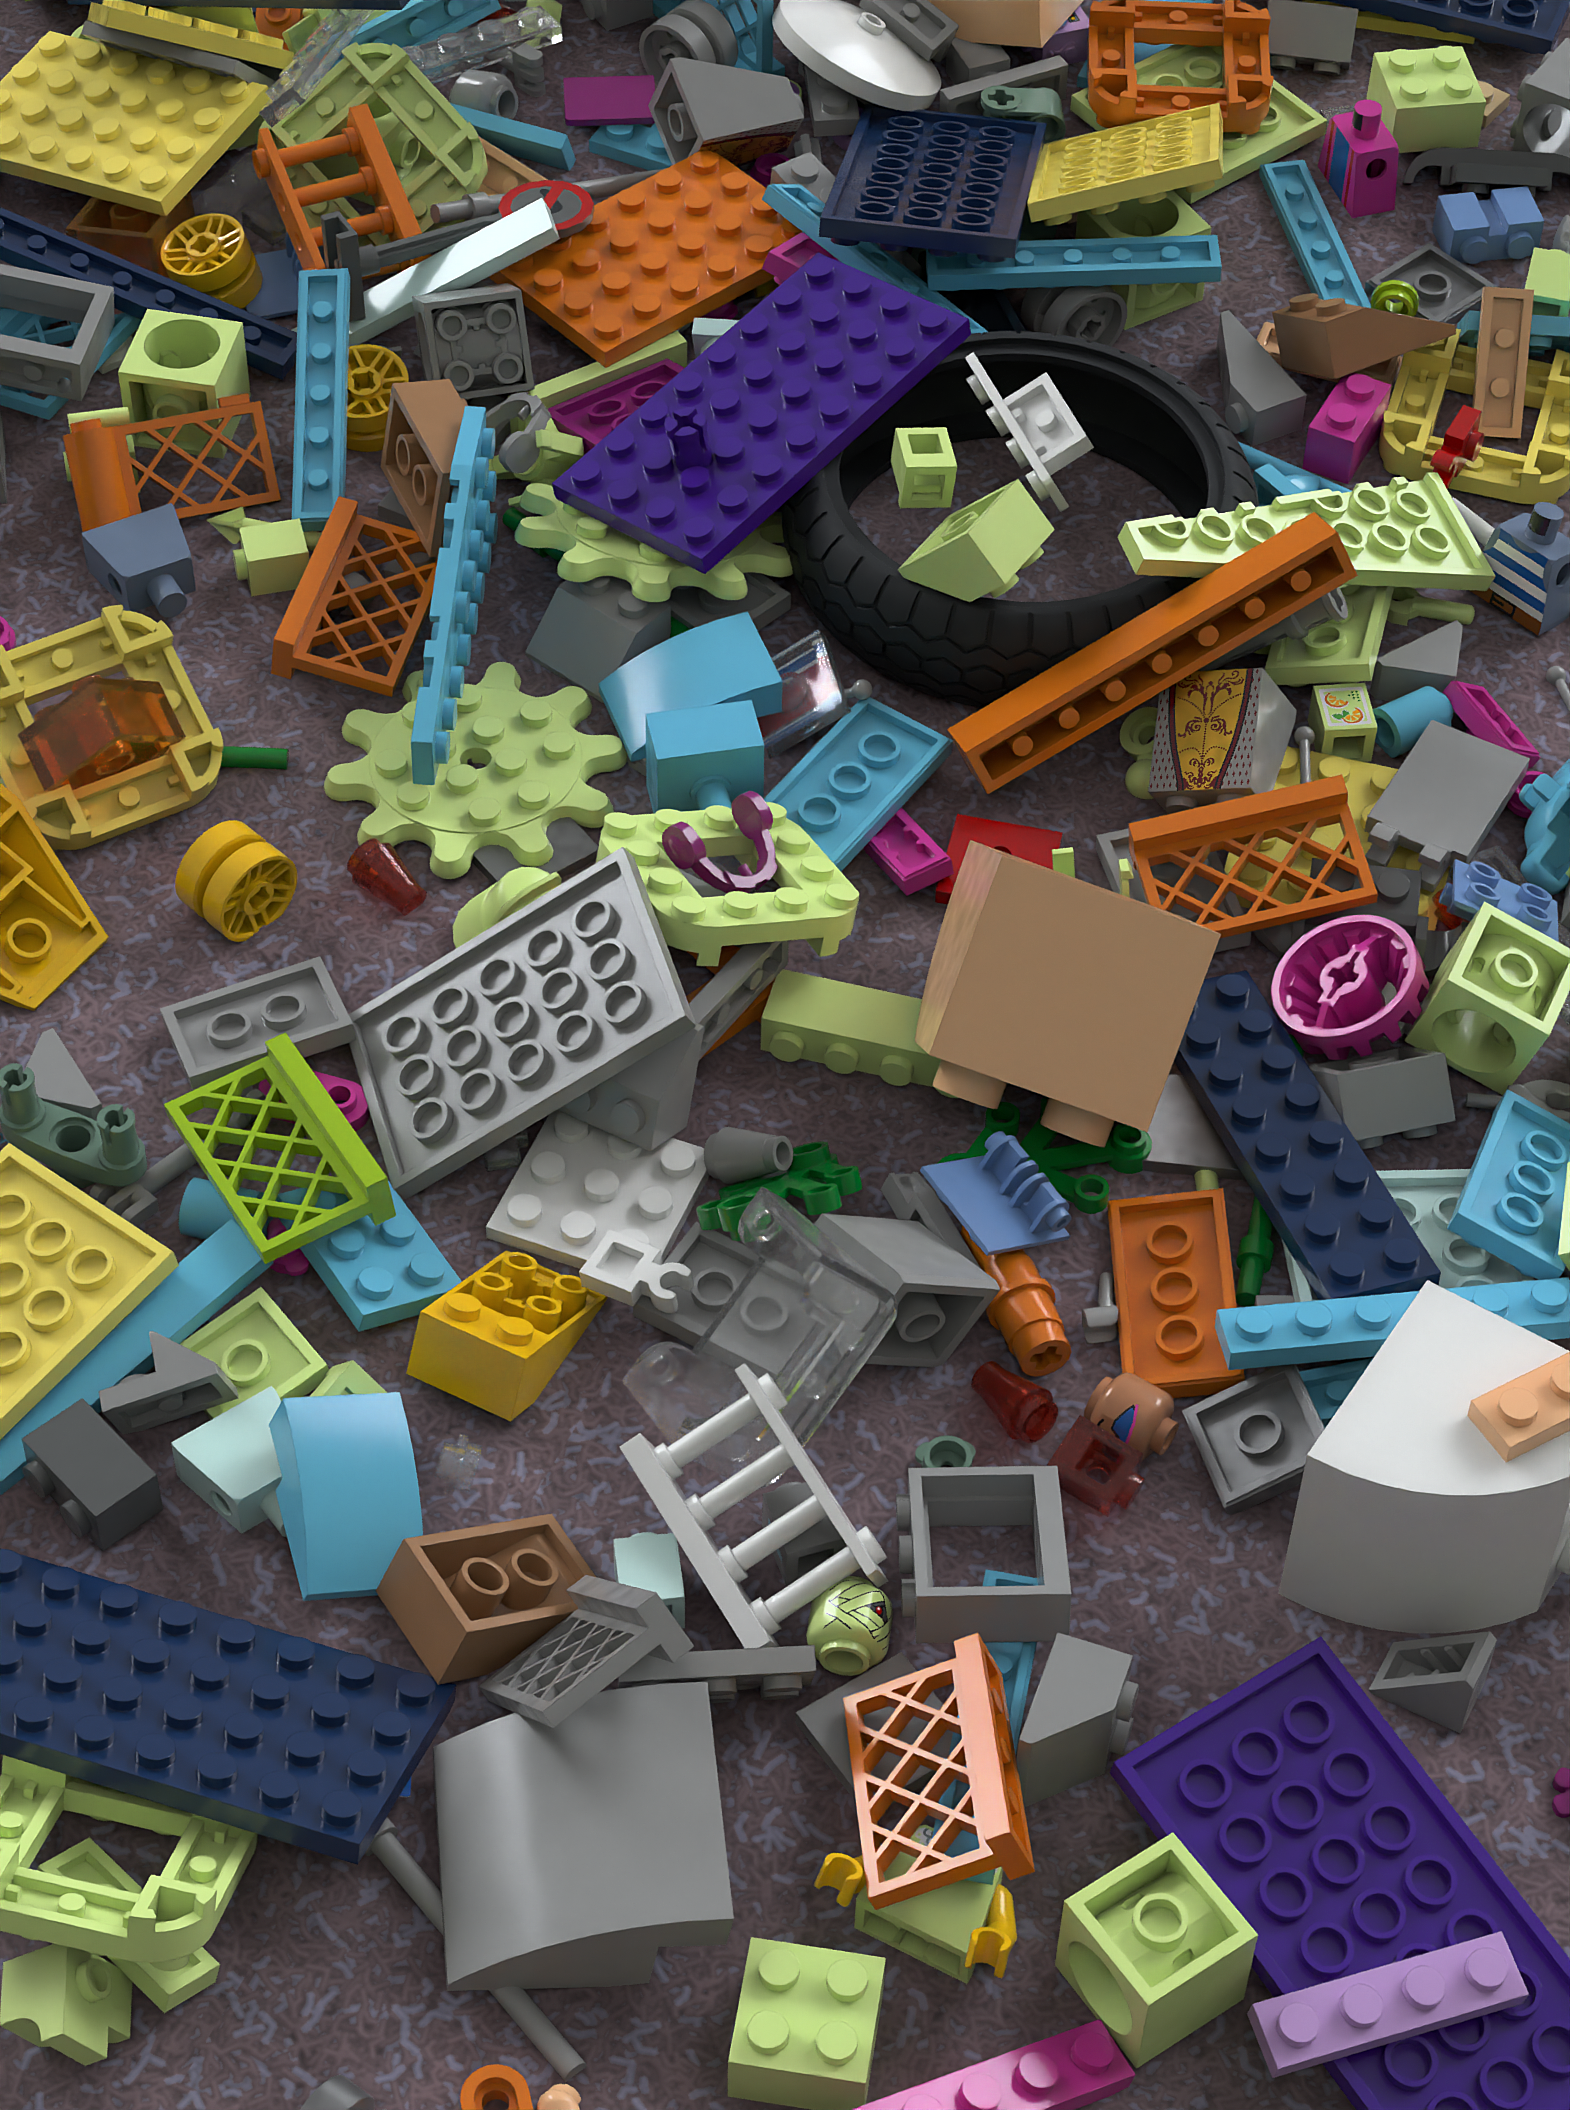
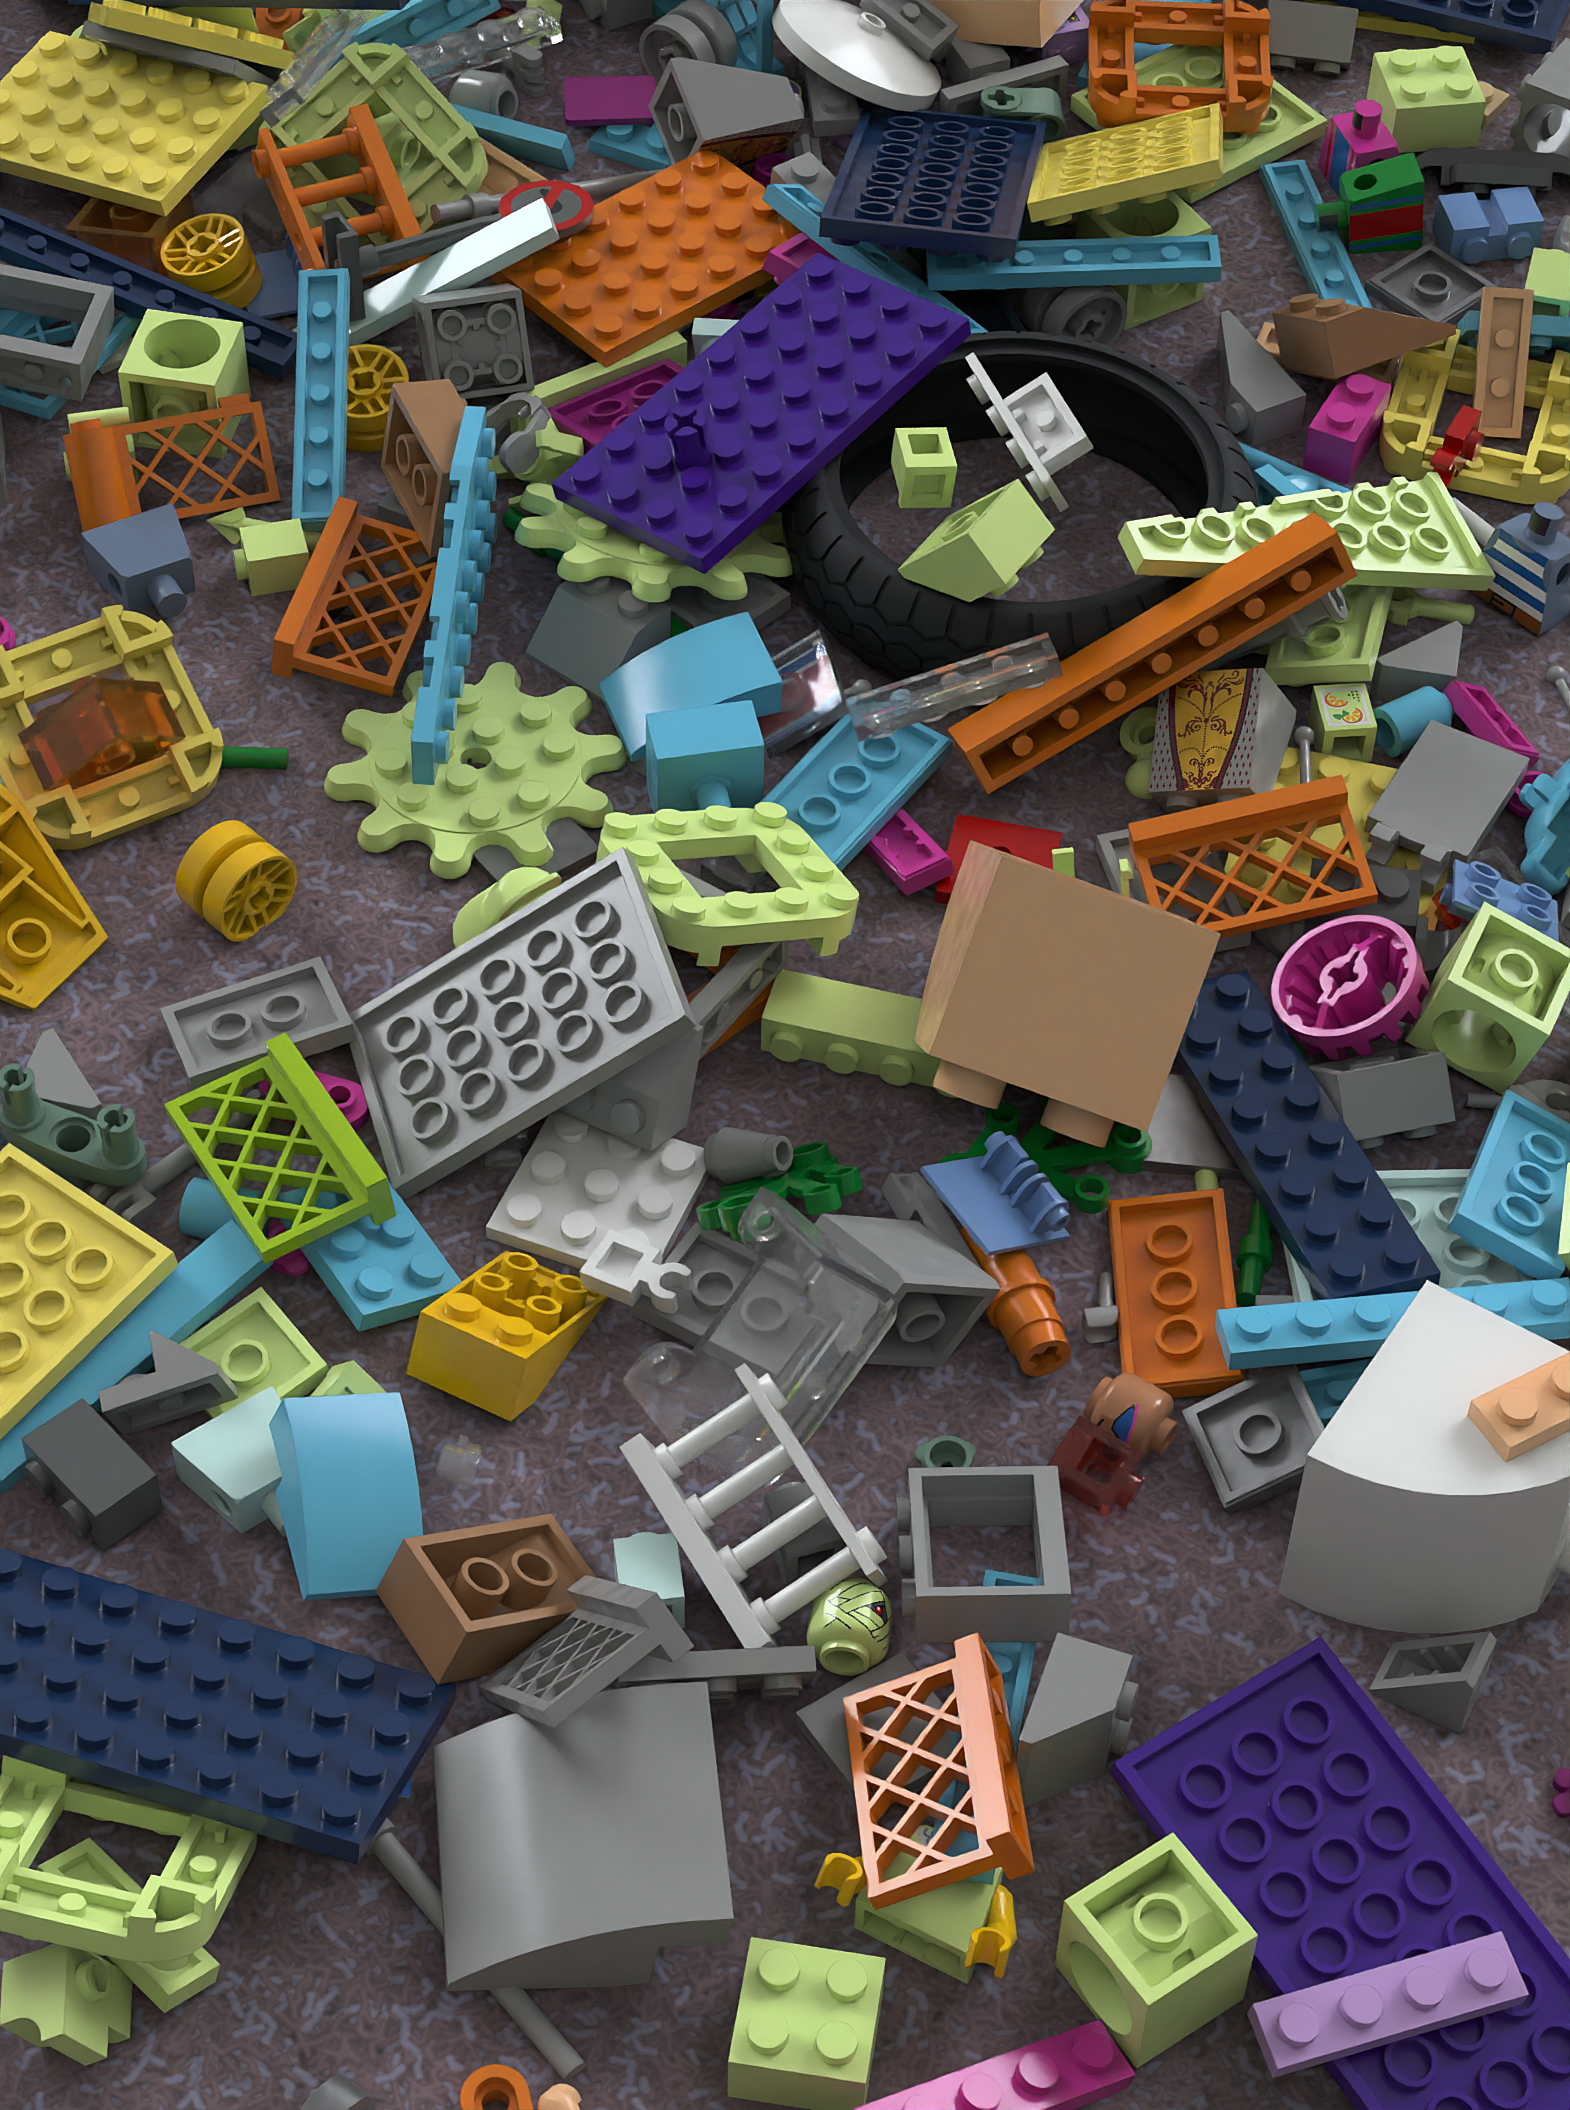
clear red cone [347,838,427,916] -> none
magenta piece [662,790,778,893] -> none
clear red cone [971,1361,1058,1443] -> none
lime plate [1371,280,1419,317] -> none
none -> clear plate [845,632,1063,742]
none -> green torso [1314,152,1424,254]

